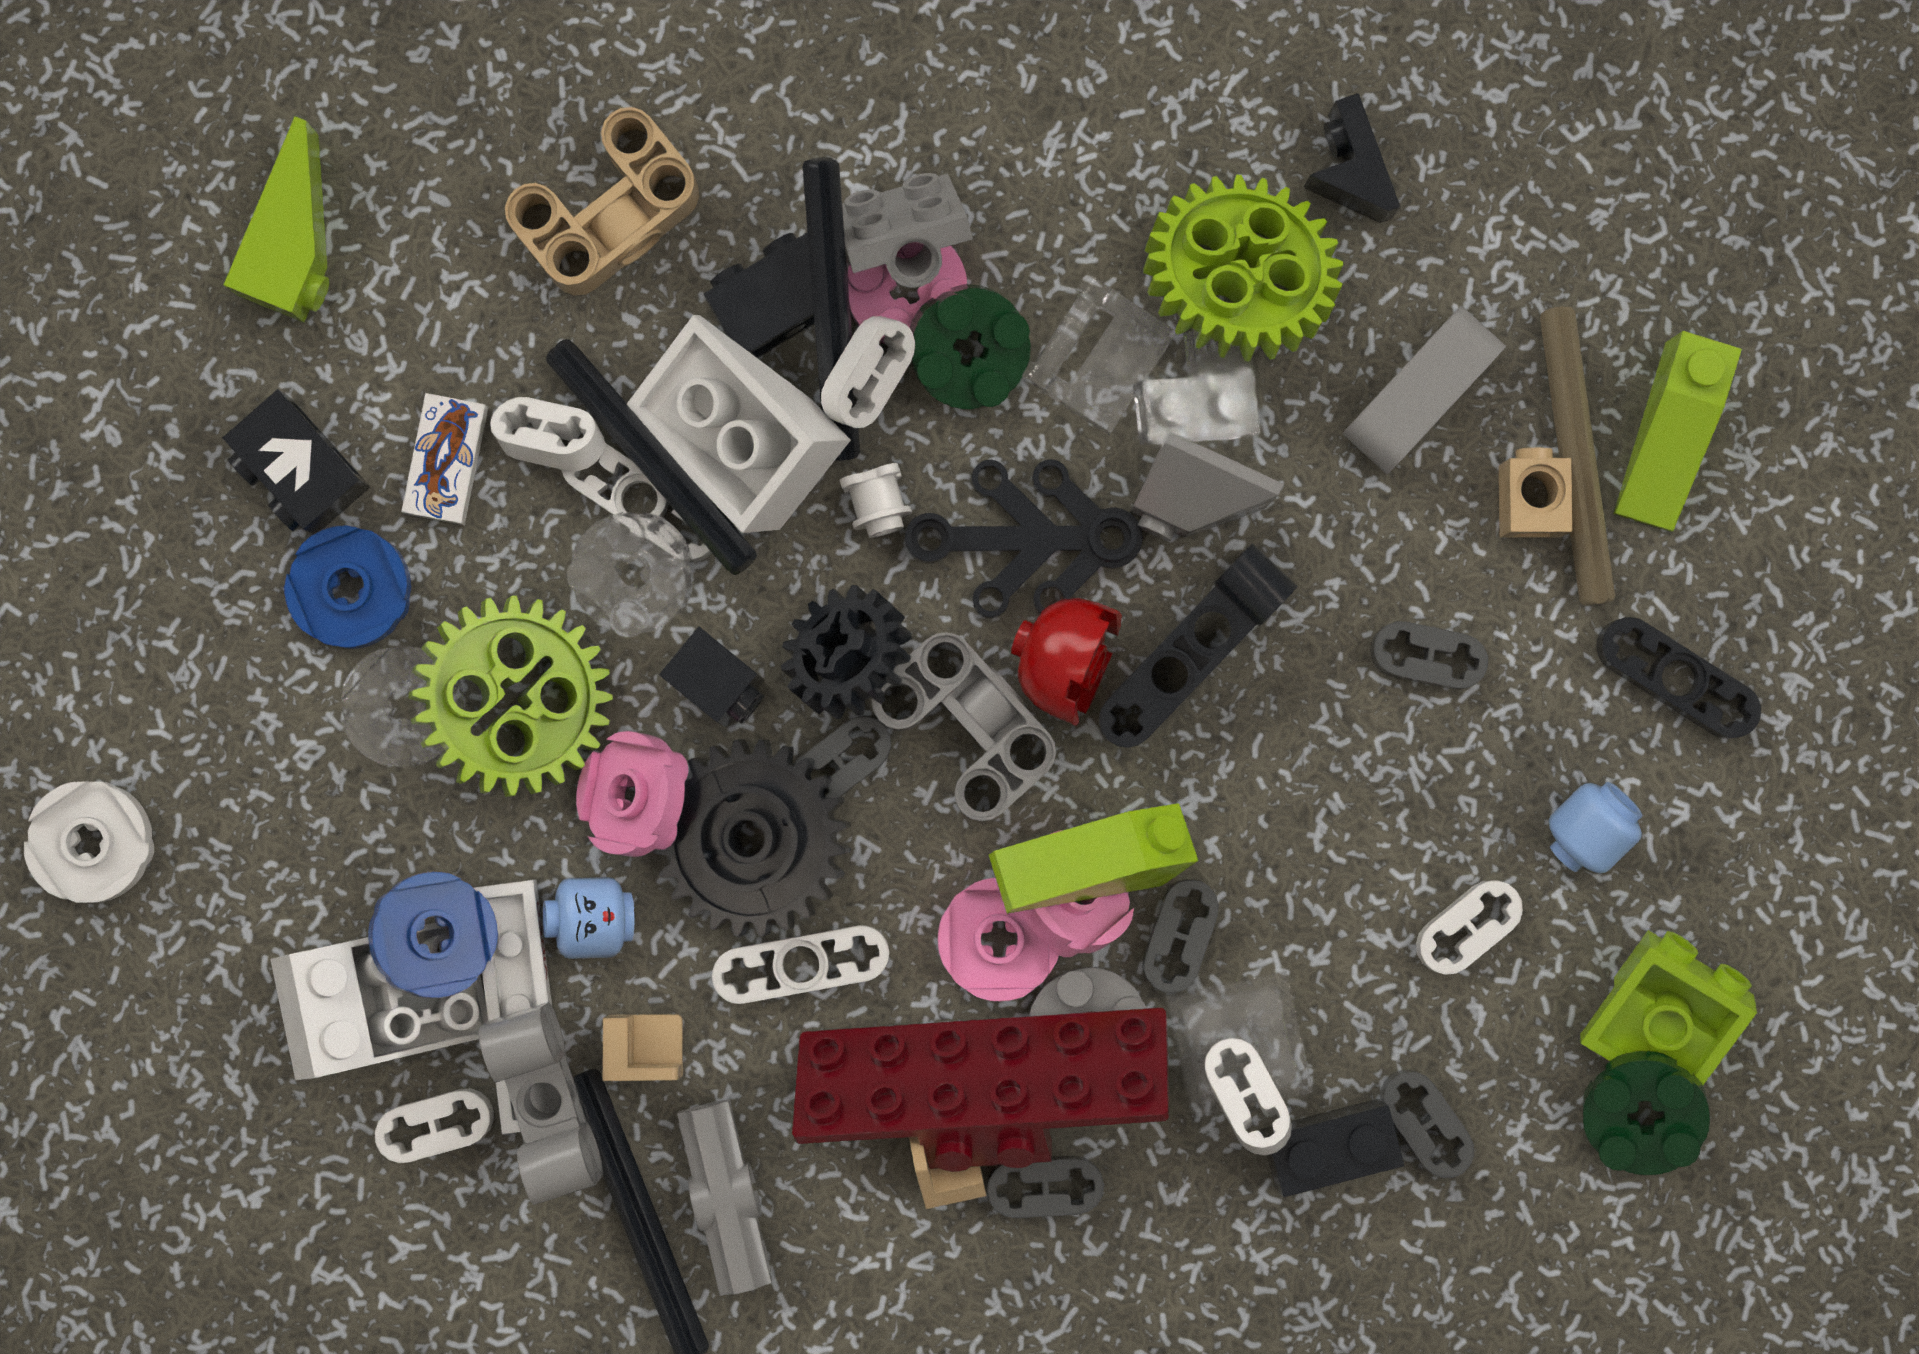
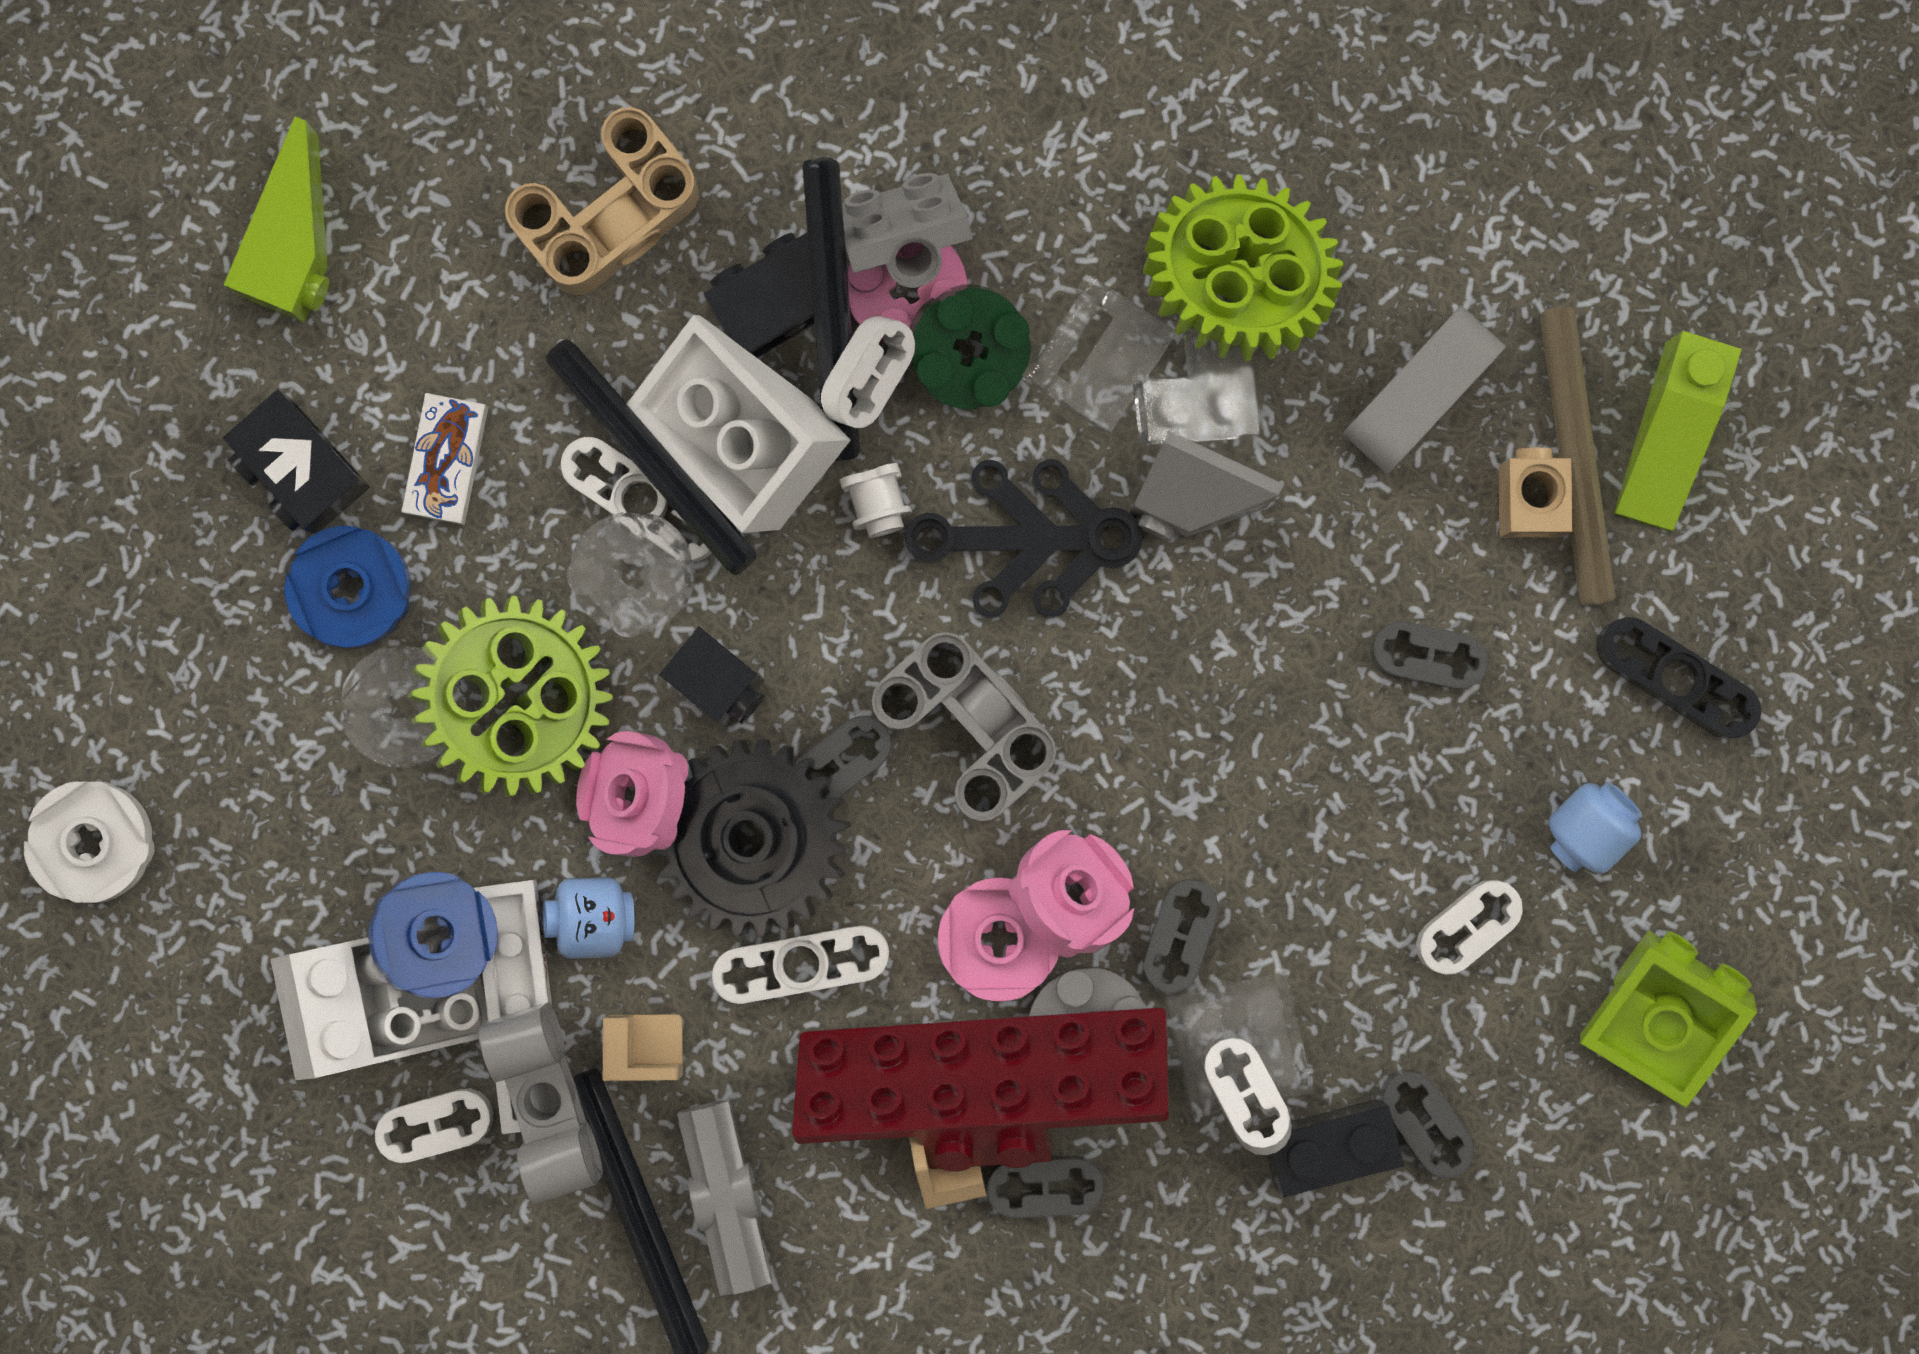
white beam [490,397,605,471] -> none
black gear [781,585,912,719] -> none
lime slope [989,803,1198,914] -> none
red cylinder [1011,598,1122,726] -> none
black piece [1099,543,1298,748] -> none
black slope [1304,93,1400,223] -> none
dark green plate [1583,1051,1710,1175] -> none

